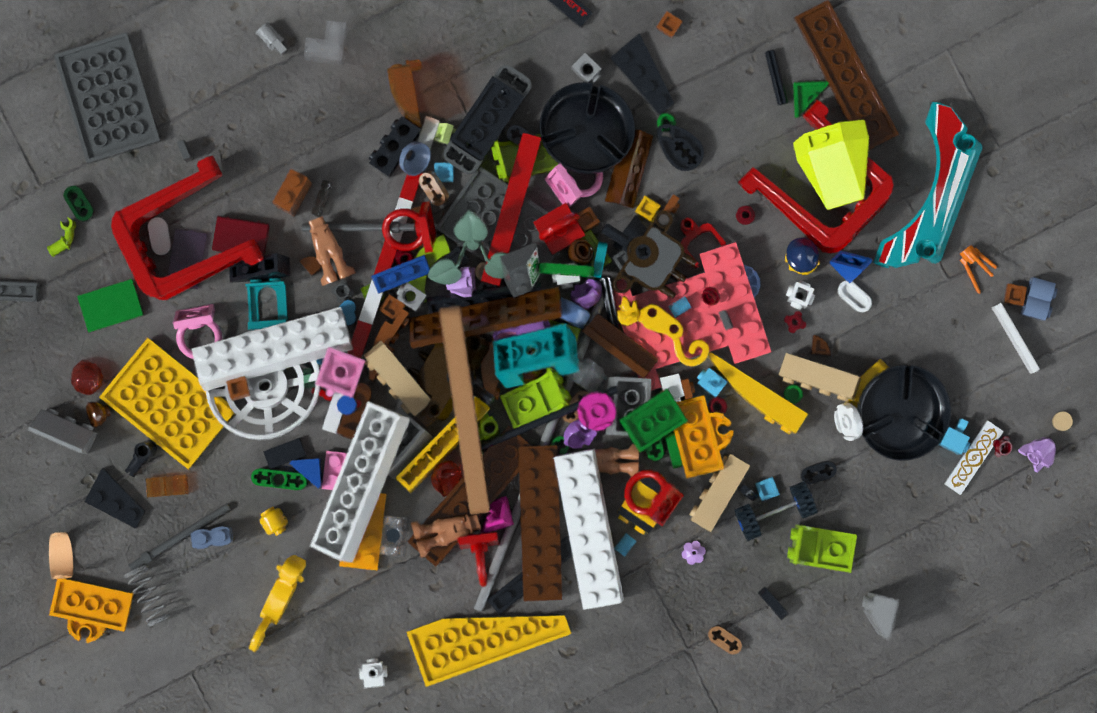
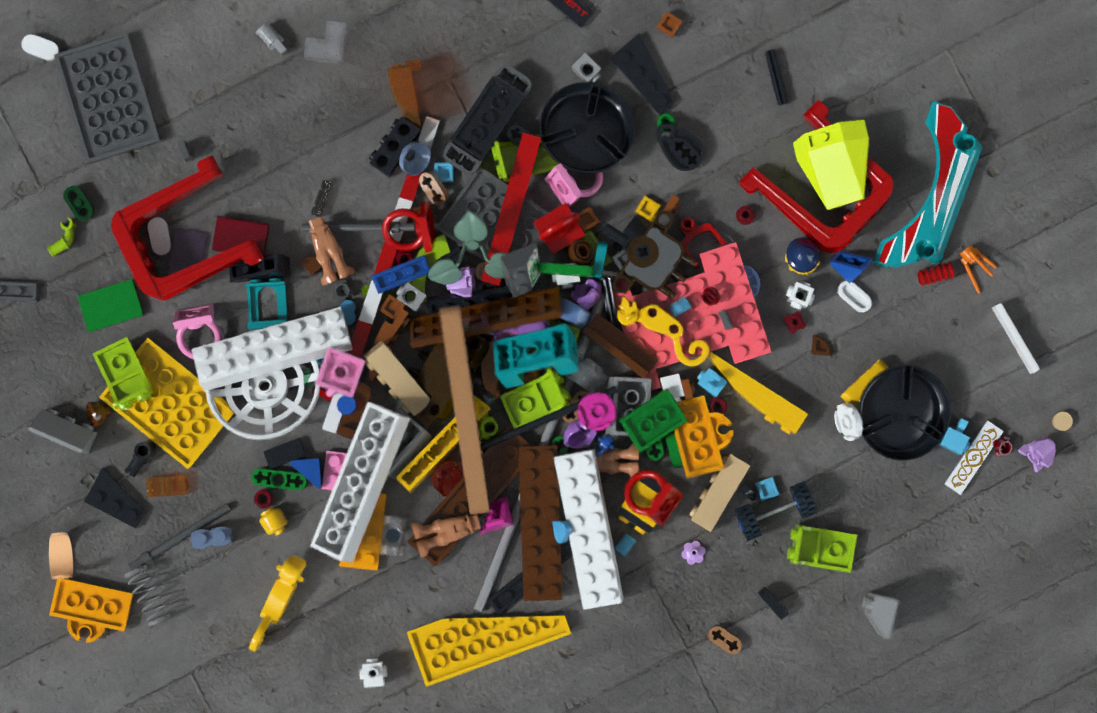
clear red hair [71,360,103,395] -> none
dark orange plate [226,376,251,401] -> none
dark orange brick [272,169,312,217] -> none
yellowish green tile [433,123,456,144] -> none
red tile [458,533,499,587] -> none
reddish brown panel [605,130,653,209] -> none
tan brick [779,353,861,402] -> none
green tile [783,385,803,404] -> none
green tile [793,81,829,118] -> none
reddish brown plate [794,0,899,151] -> none
black beam [800,462,837,484] -> none
dark orange plate [1003,283,1027,306] -> none
sand blue brick [1021,277,1057,321] -> none
none -> white tile [22,34,60,61]
none -> lime bracket [92,337,154,411]
none -> dark red plate [254,489,274,509]
none -> dark azure tile [552,520,572,543]
none -> blue piece [595,434,615,457]
none -> red piece [917,262,955,287]

